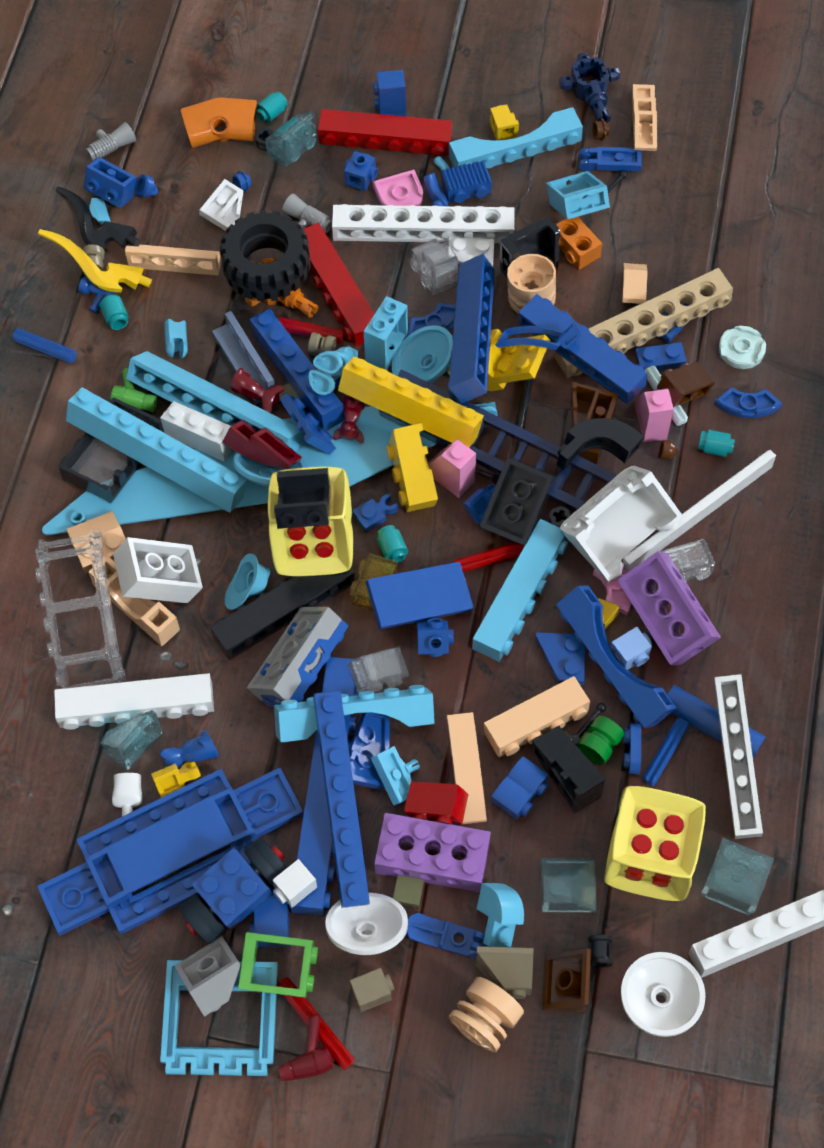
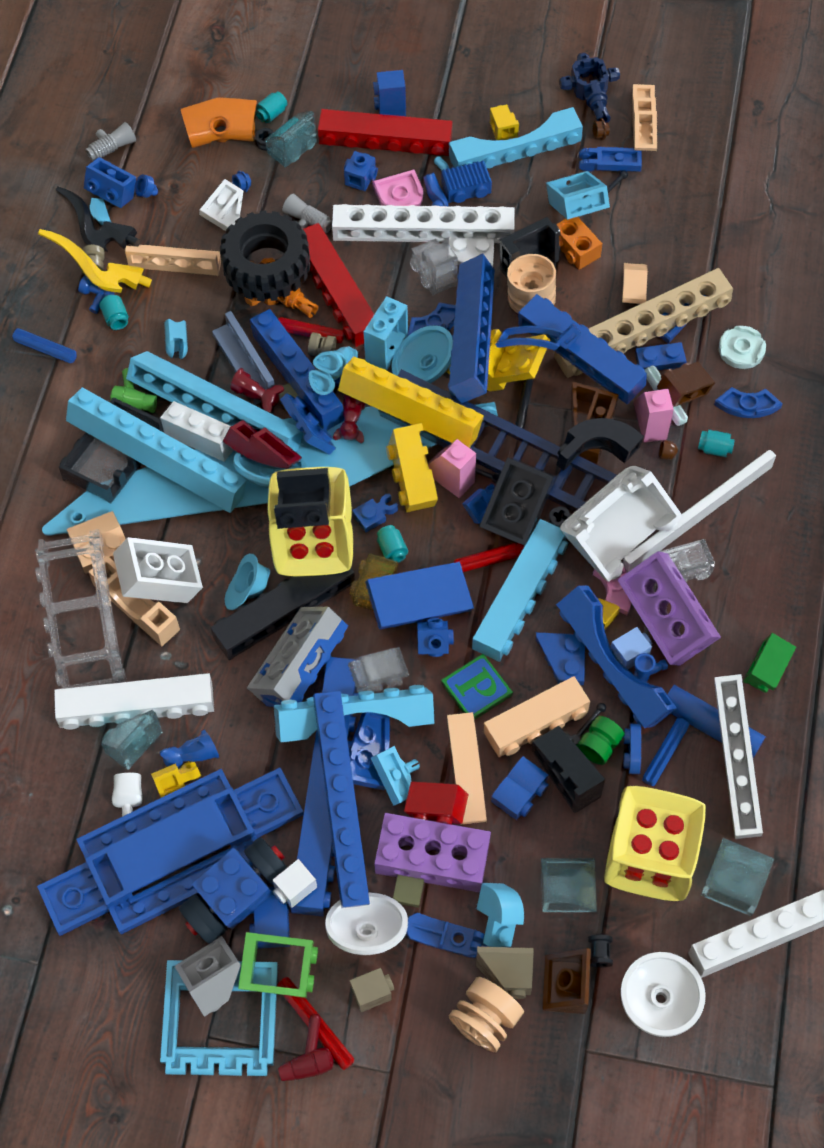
none -> tile [441,654,513,720]
none -> blue piece [634,653,668,682]
none -> green hinge [743,633,796,693]

